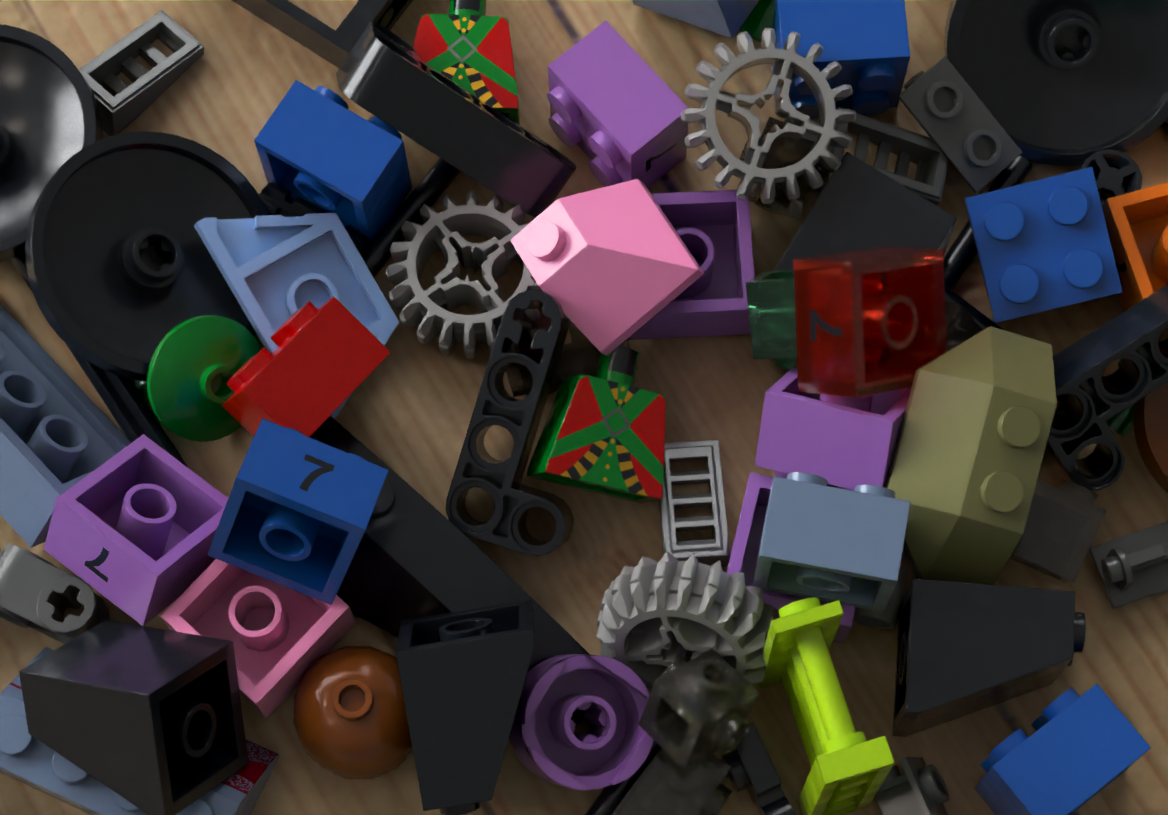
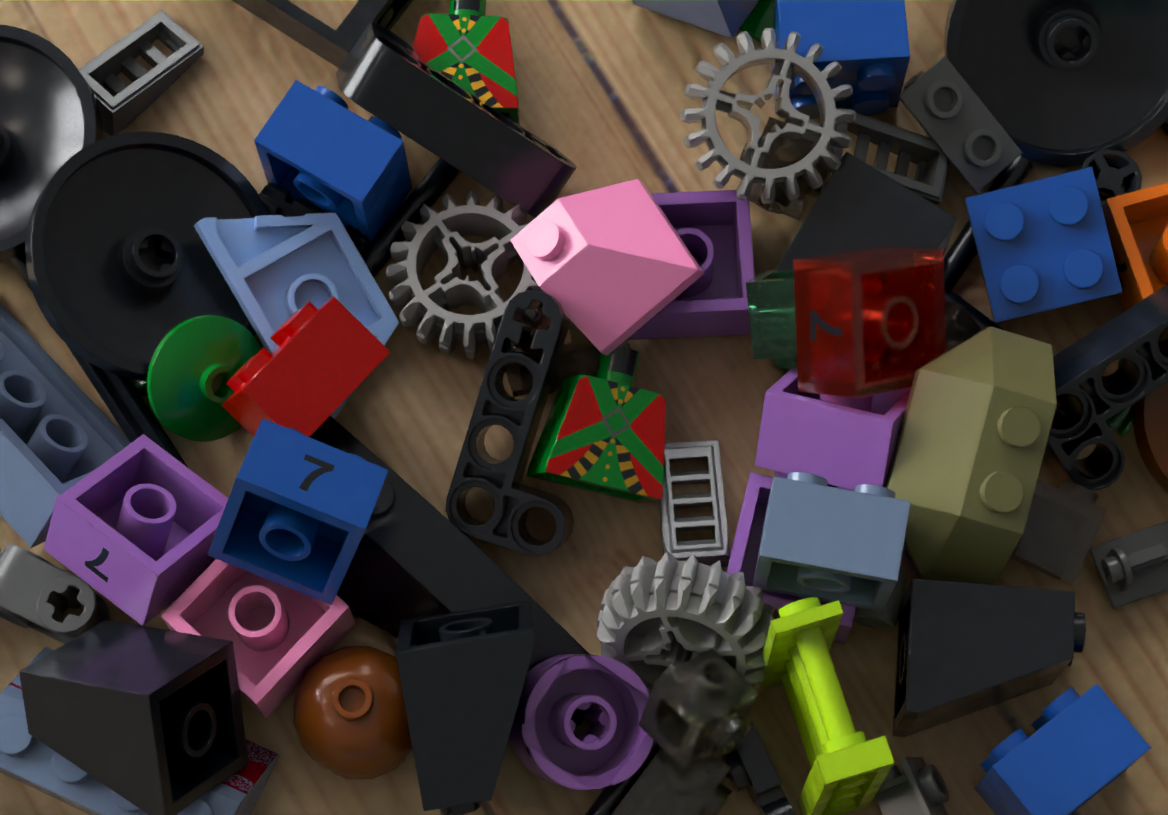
medium lavender brick [547,20,689,189] -> none

